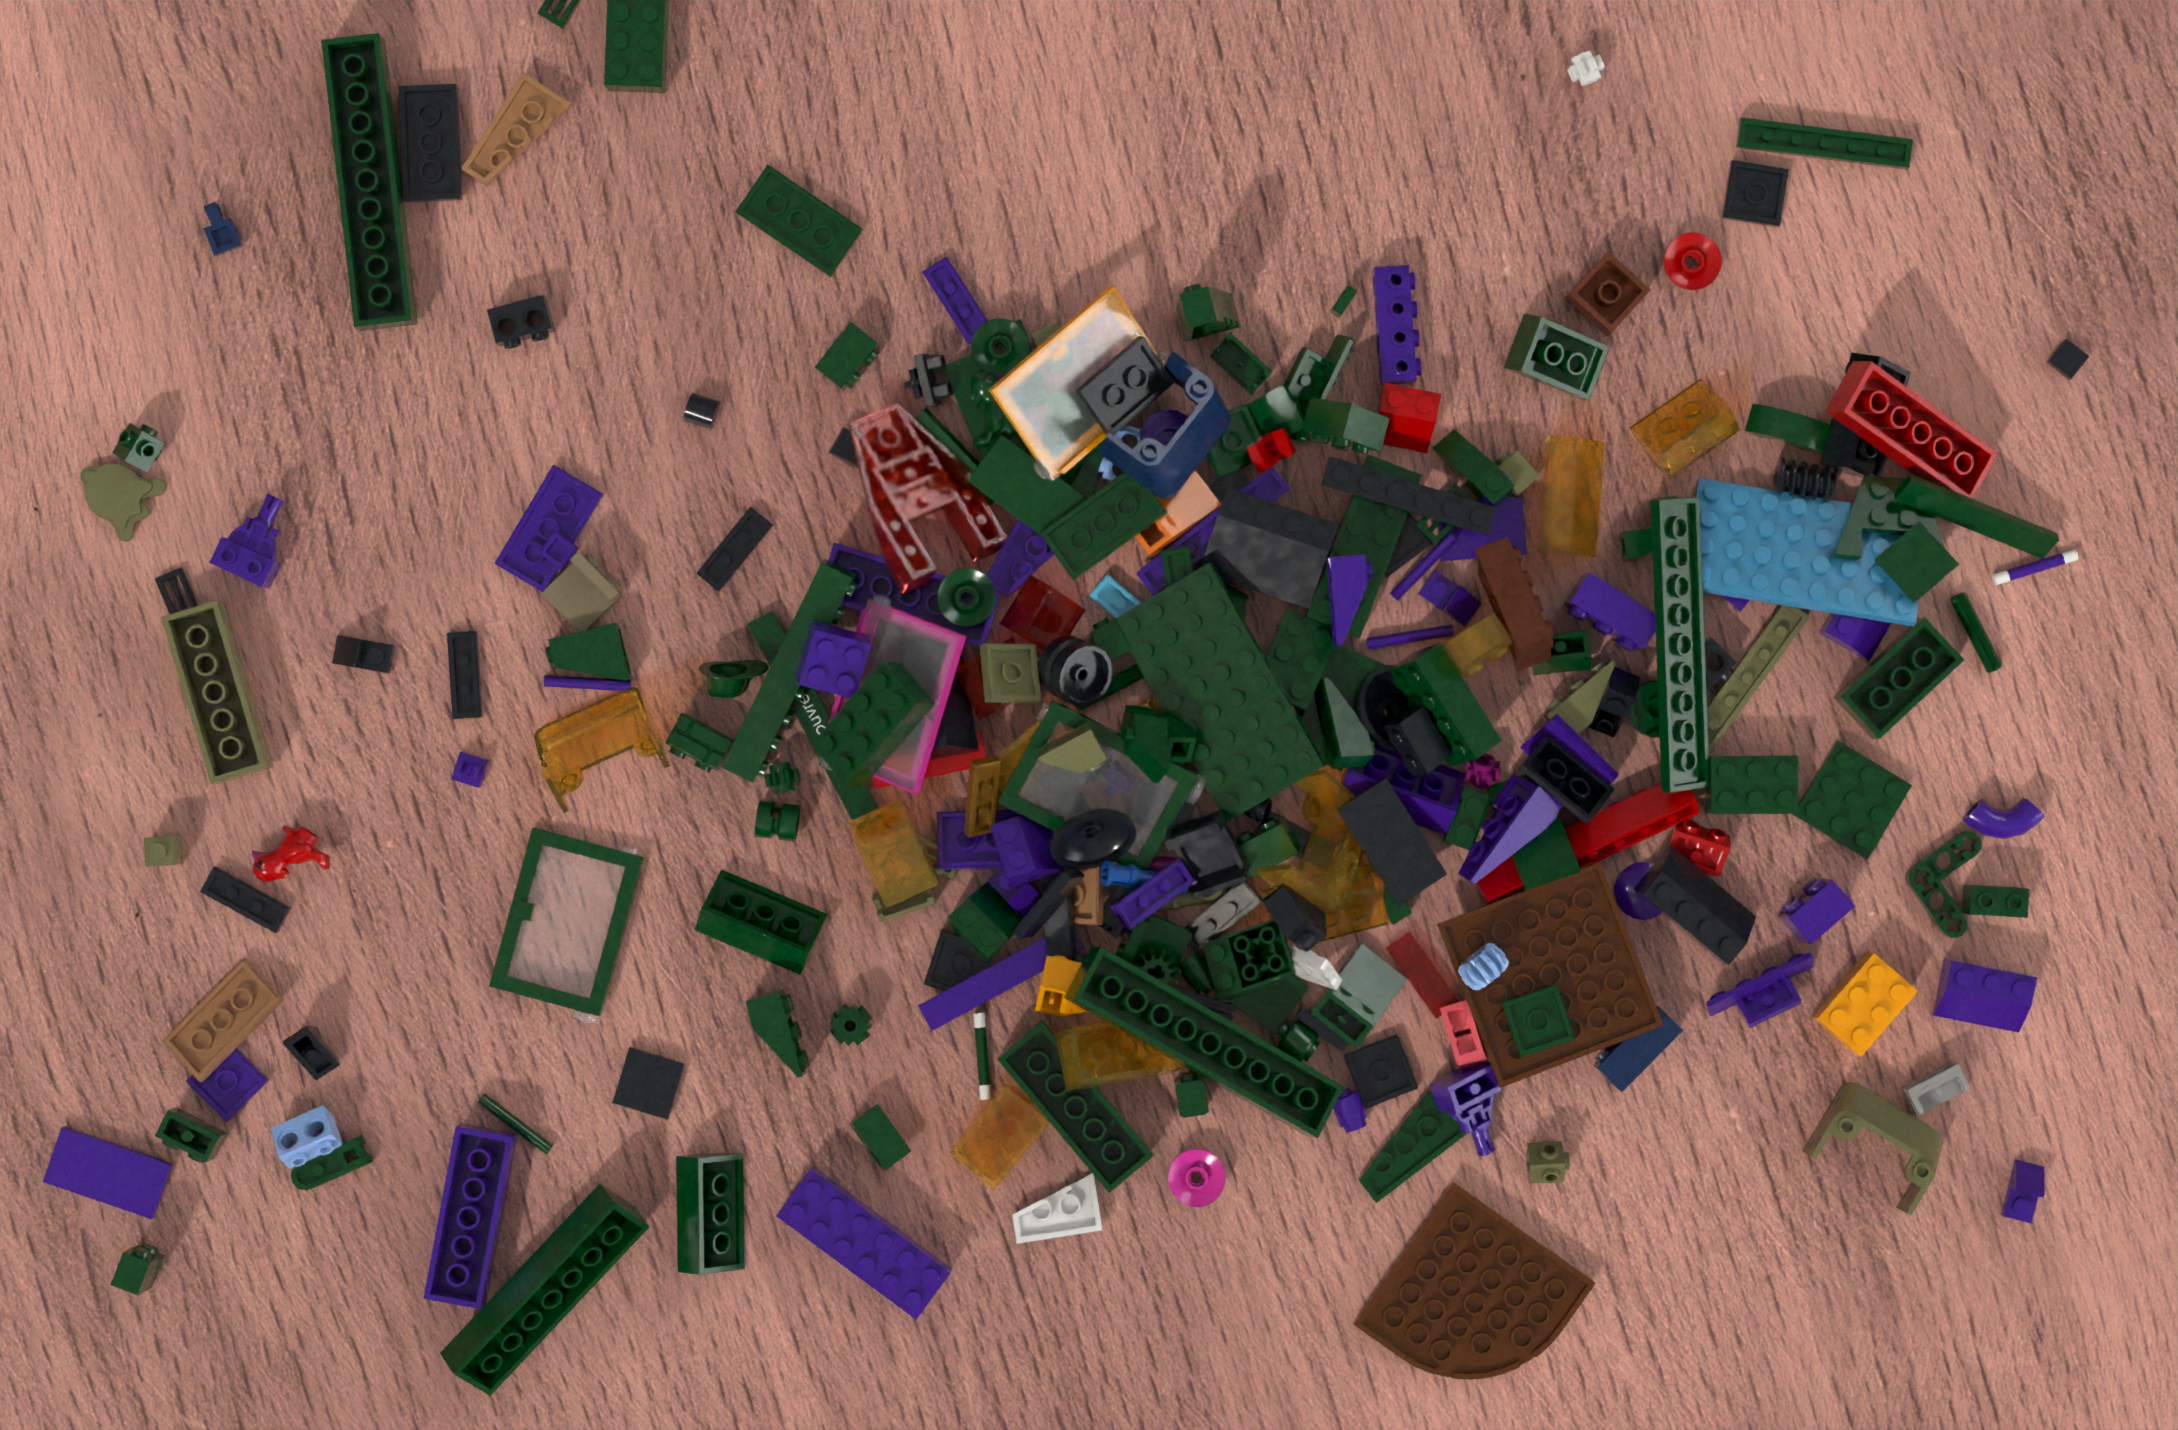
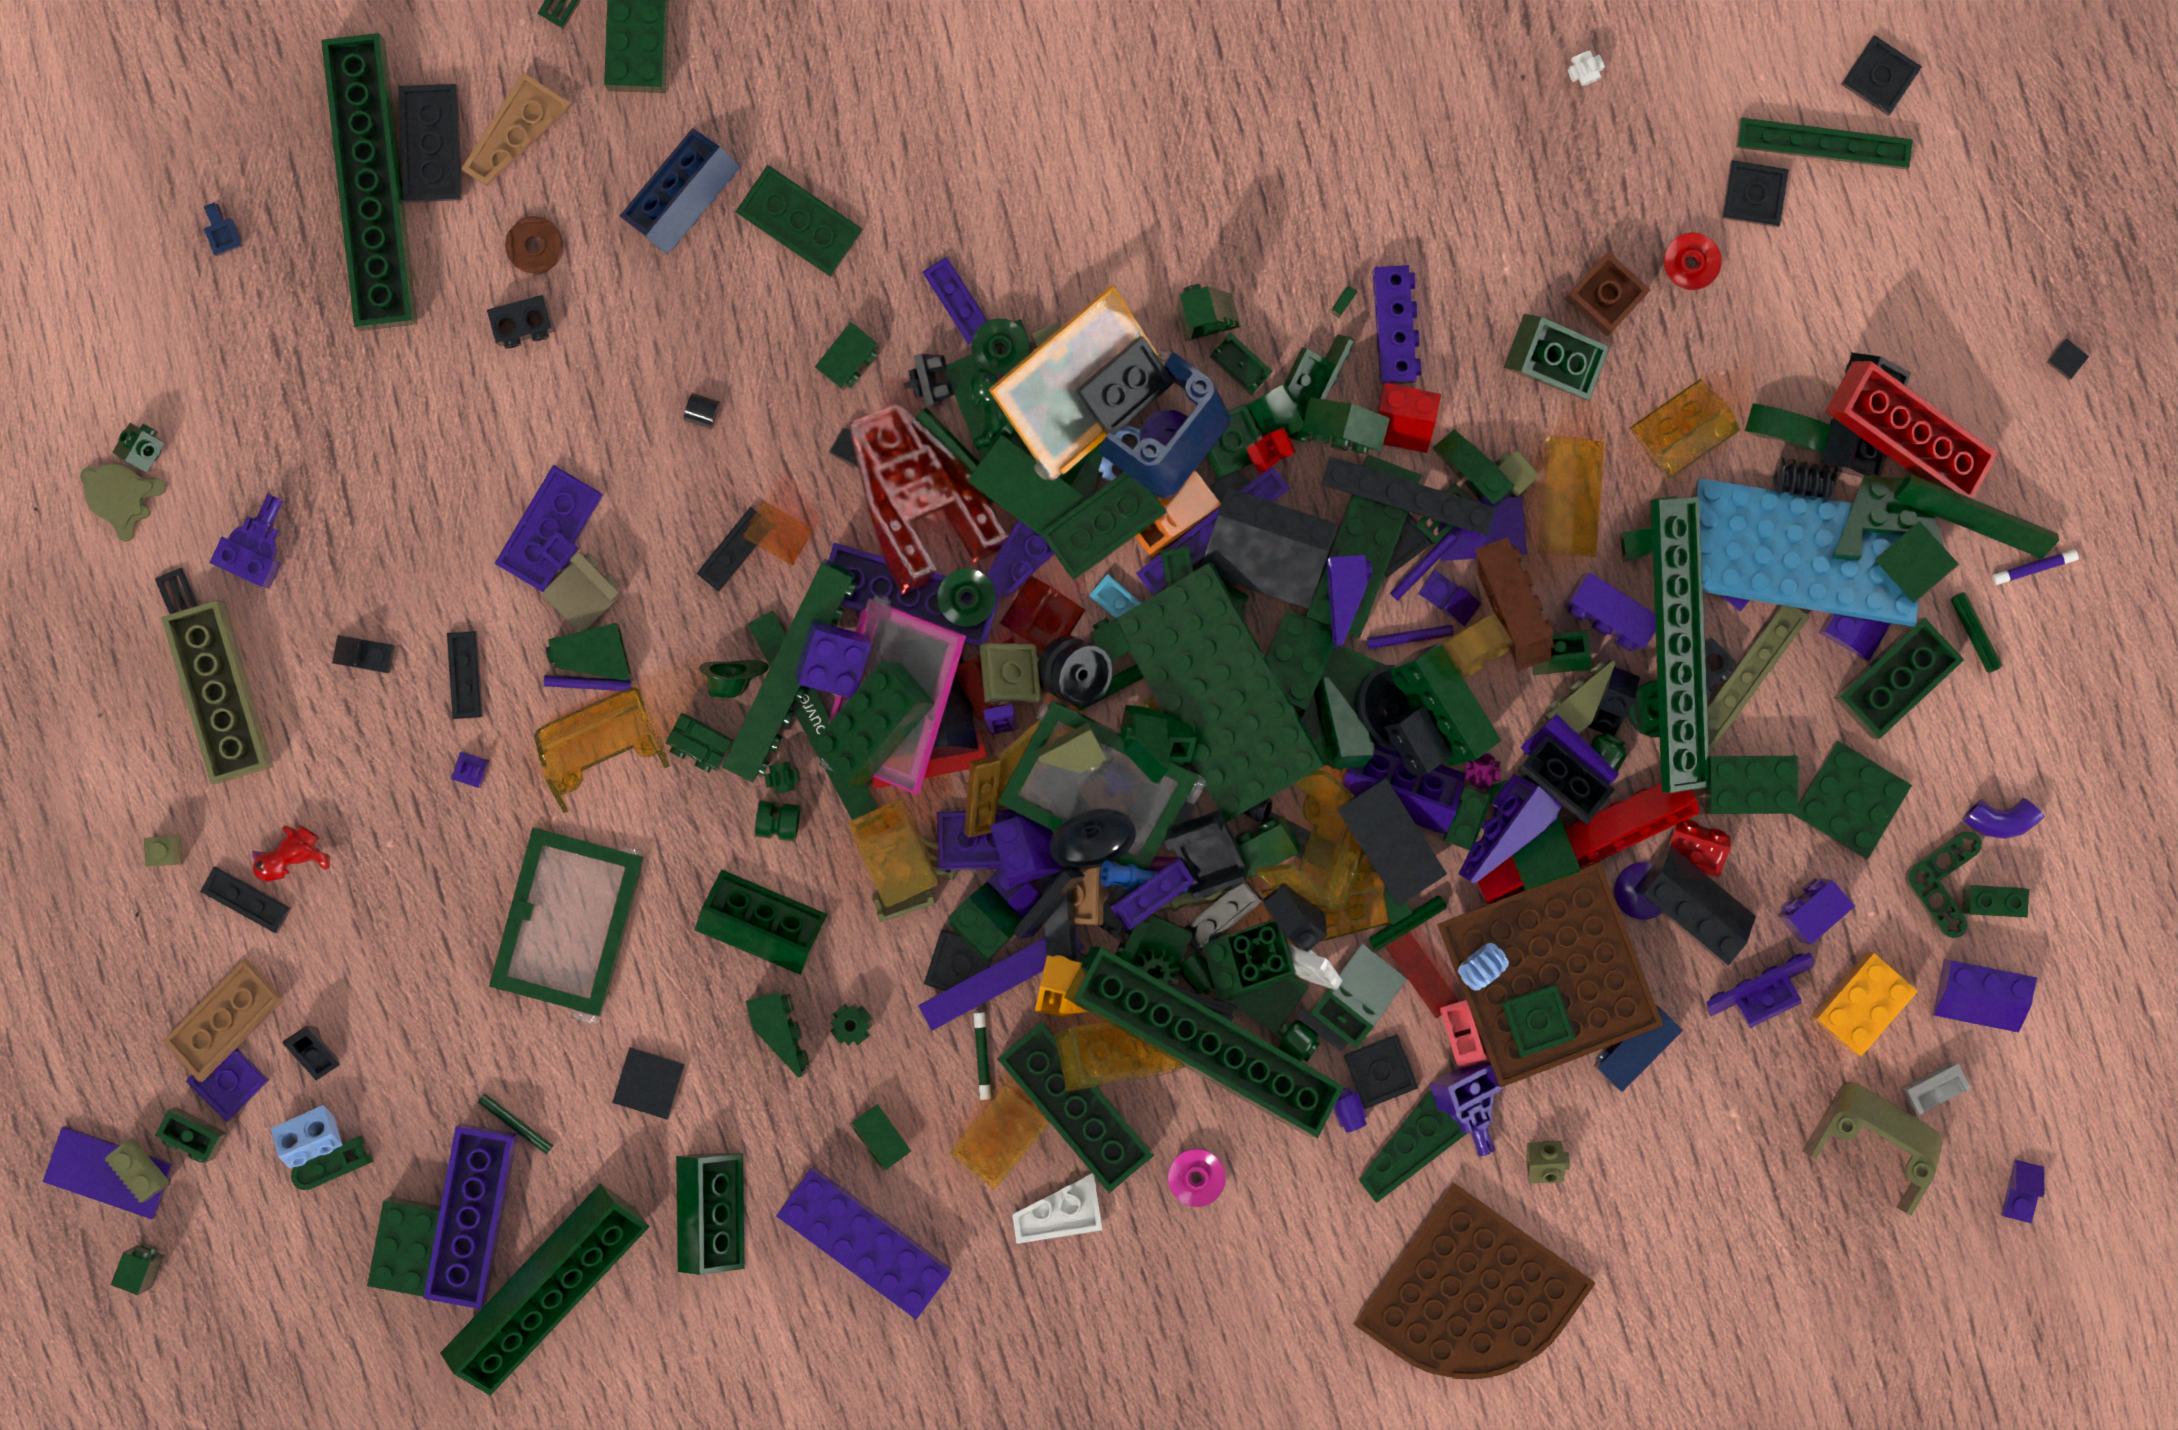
dark green brick [1174,1071,1209,1118] -> none
none -> olive brick [105,1138,170,1203]
none -> dark green brick [367,1196,441,1297]
none -> copper tile [505,216,564,274]
none -> dark blue slope [620,128,741,255]
none -> clear orange plate [742,500,814,565]
none -> dark purple tile [983,704,1018,735]
none -> dark green axle [1369,896,1447,951]
none -> dark green head [1590,732,1628,773]
none -> black tile [1841,35,1922,116]

